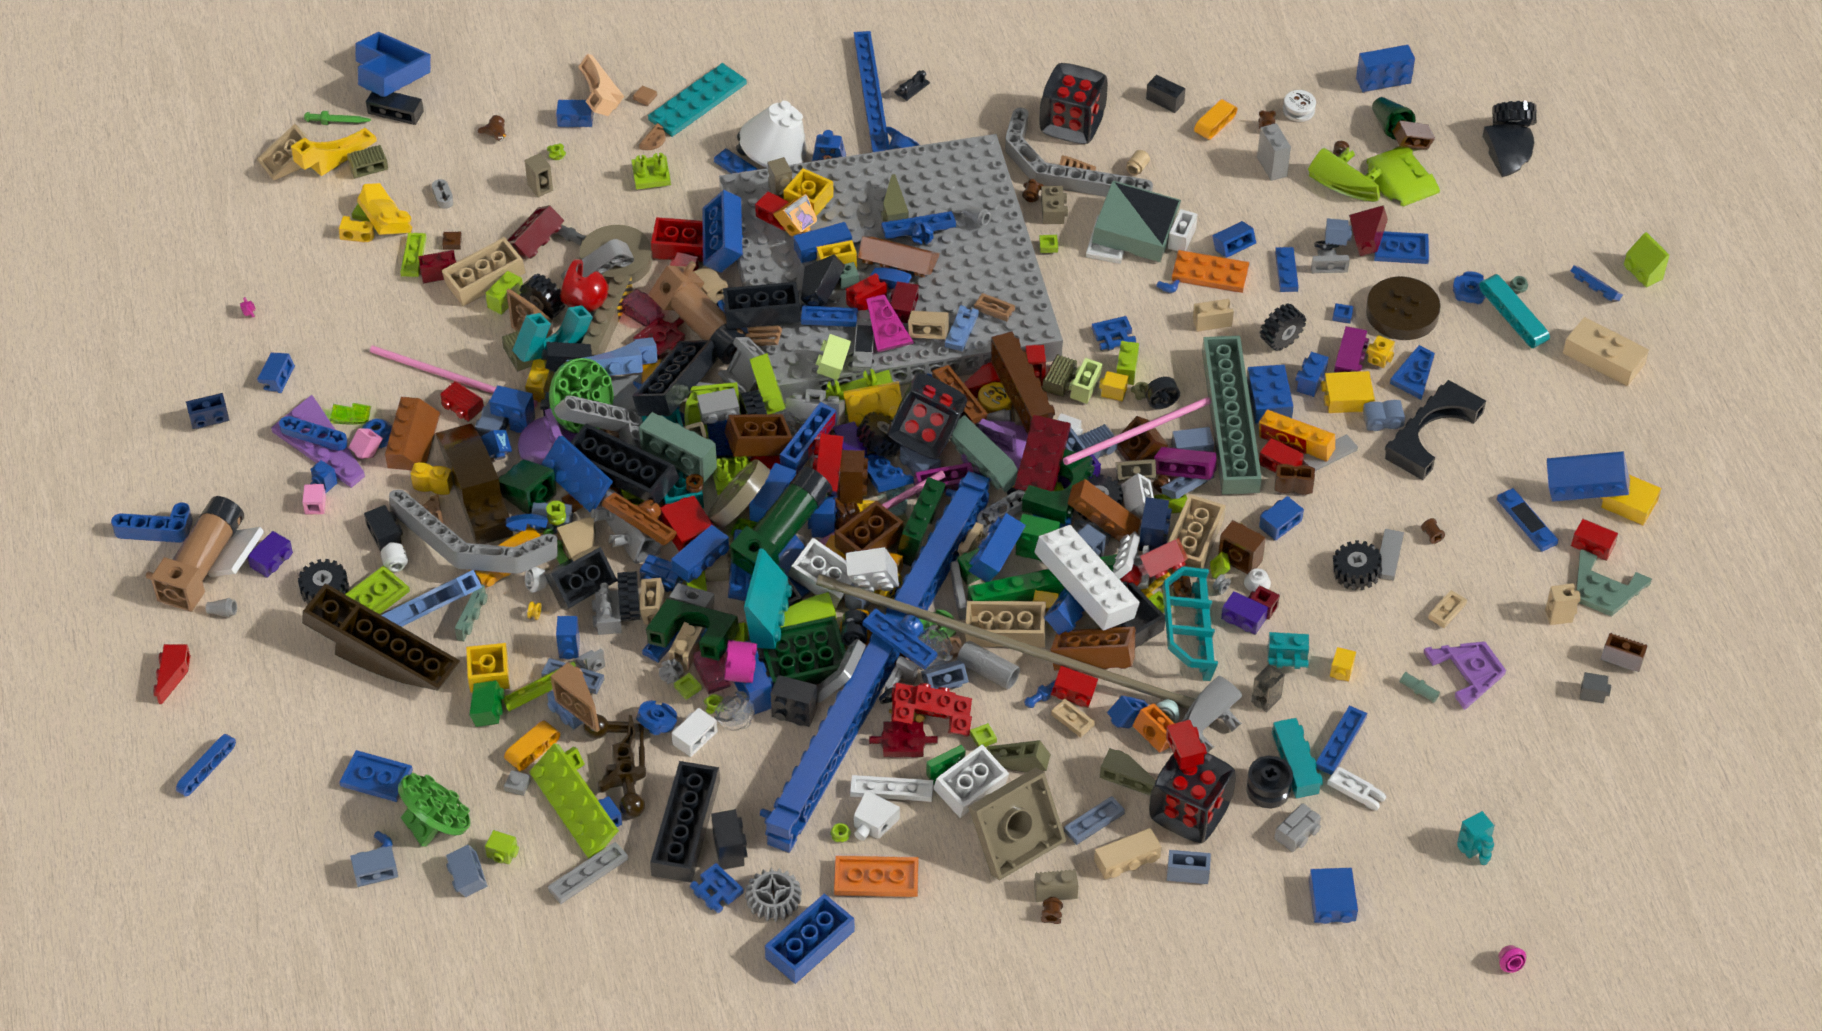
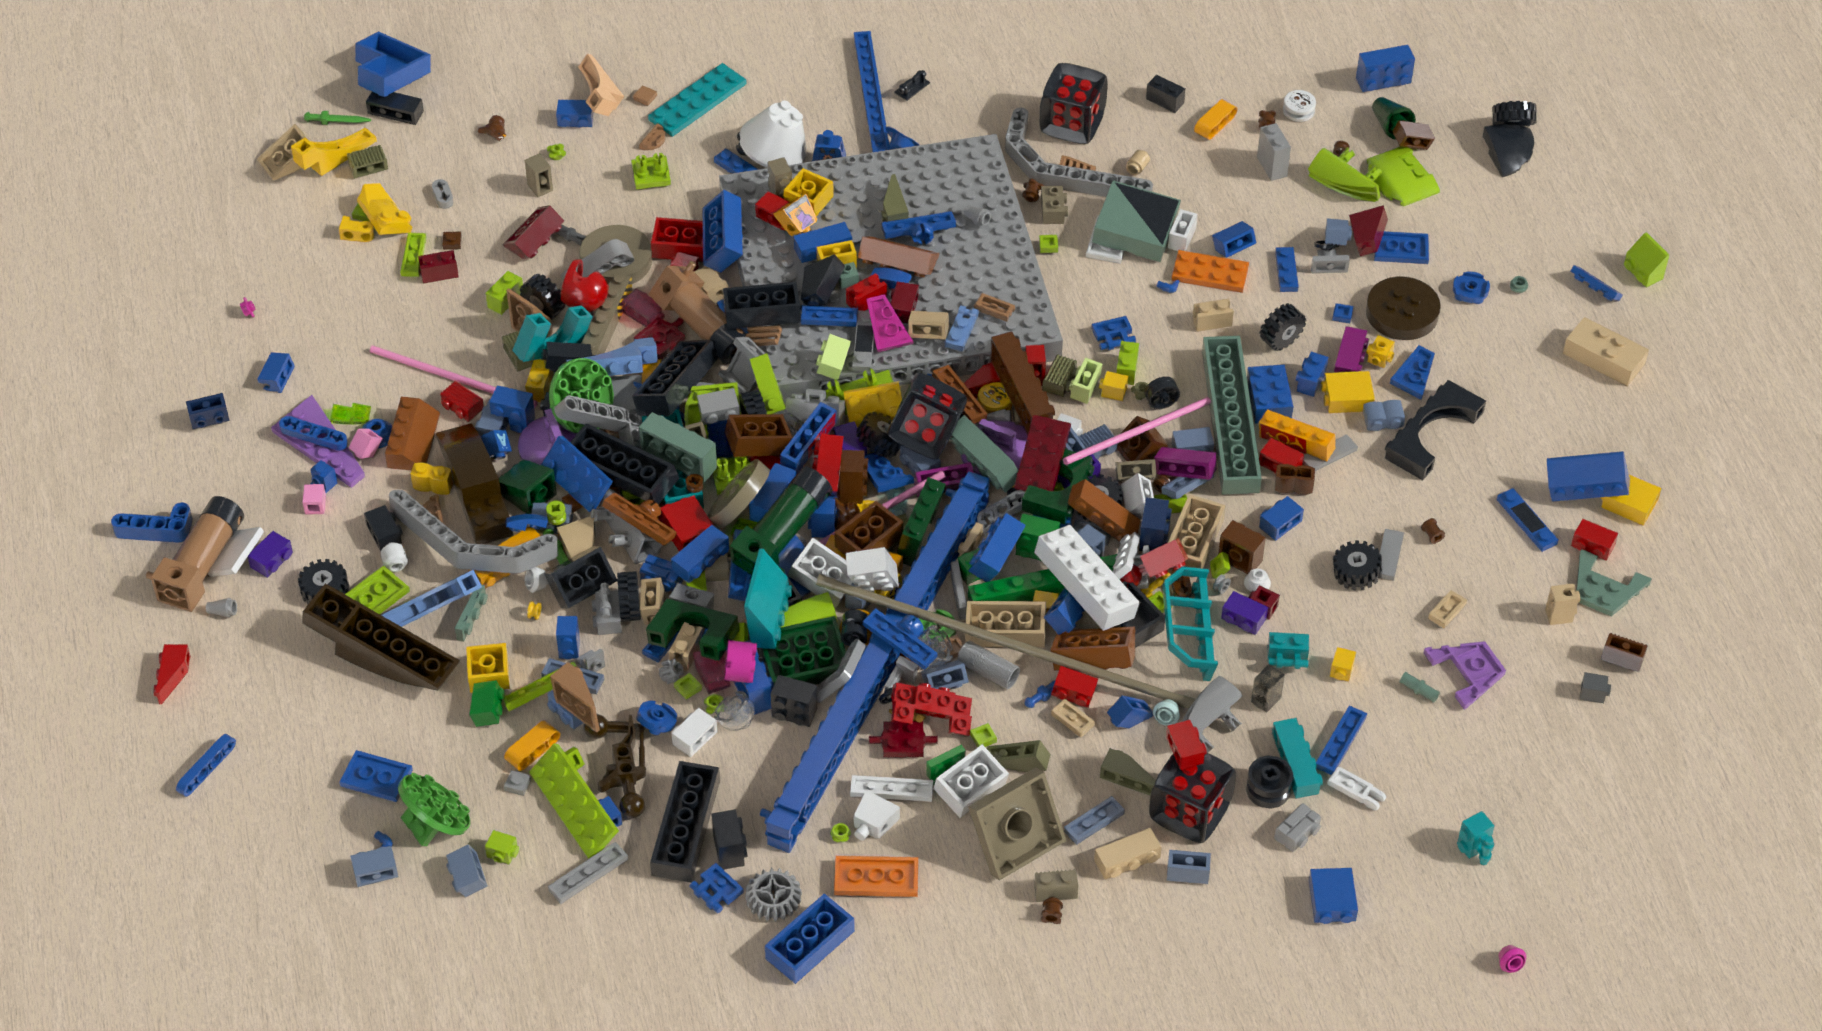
tan brick [442,237,526,306] -> none
orange brick [1132,703,1175,753] -> none
teal beam [1479,274,1550,348] -> none

